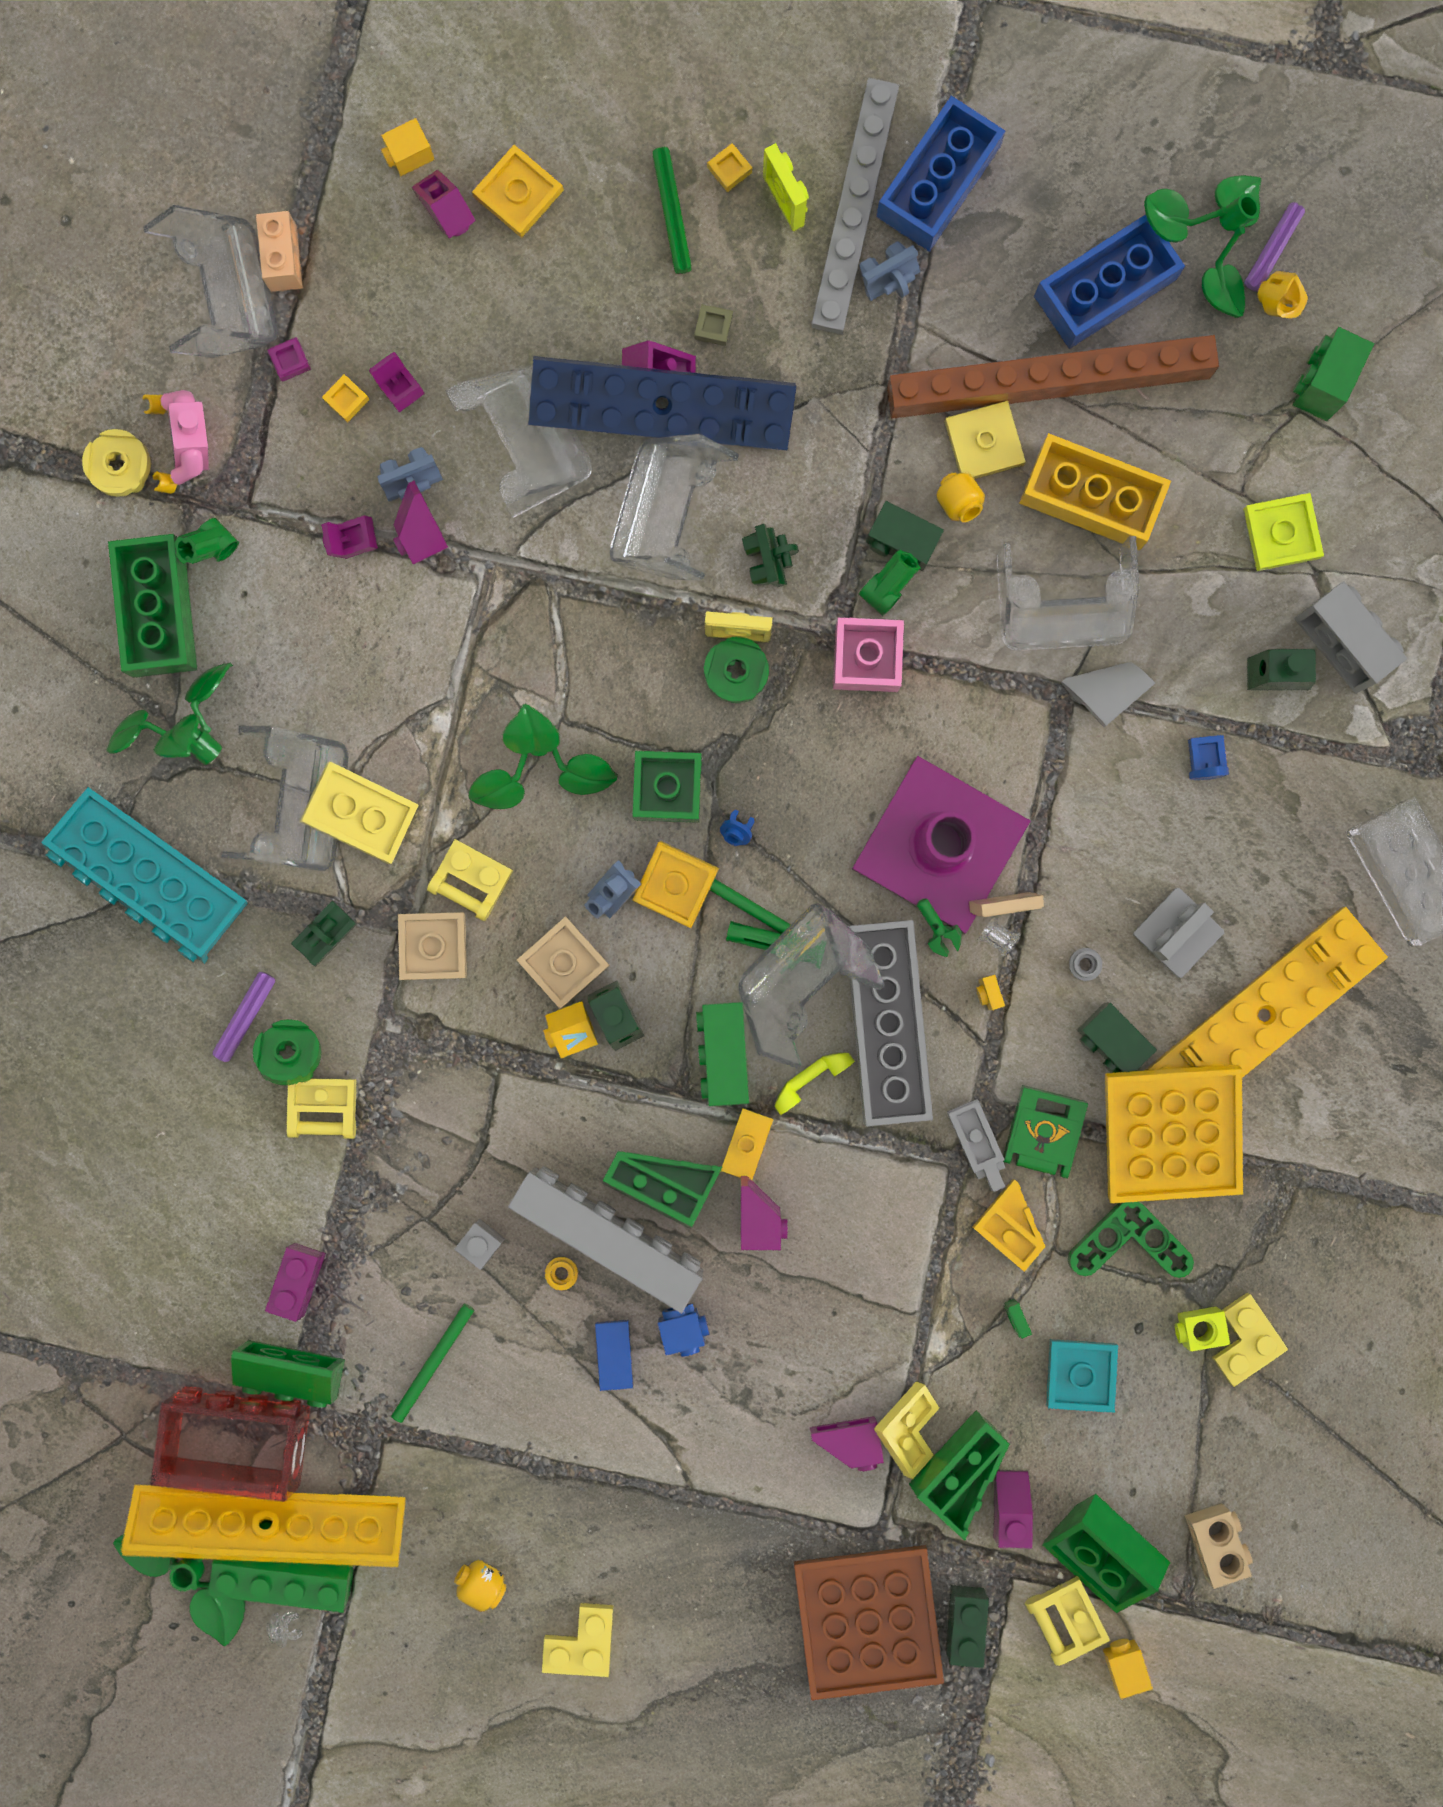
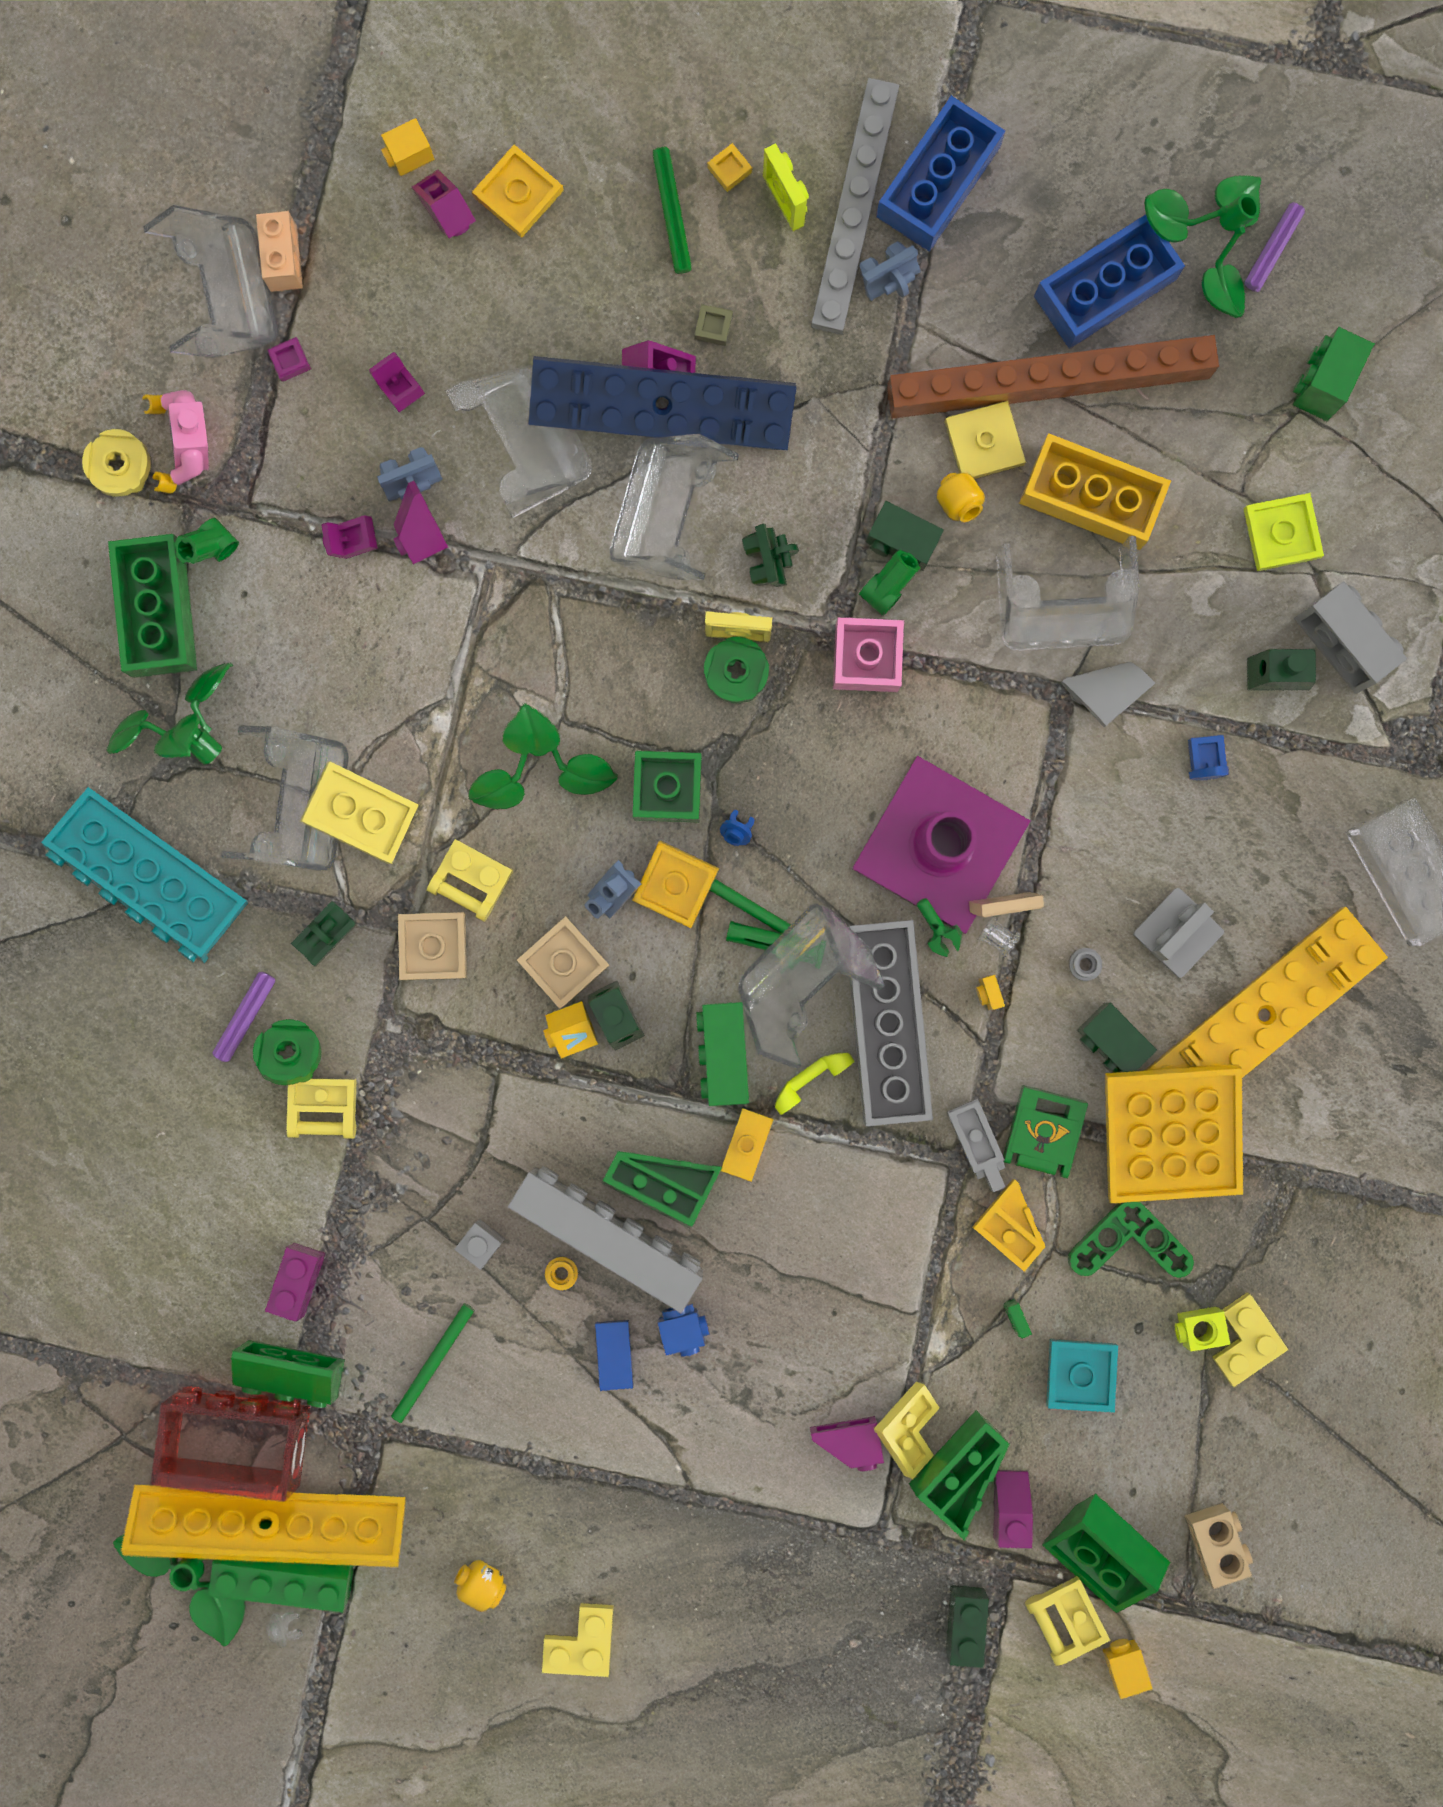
yellow plate [322,374,370,423] -> none
magenta slope [741,1176,788,1250] -> none
dark orange plate [794,1545,944,1701] -> none
yellow piece [1258,271,1308,319] -> none

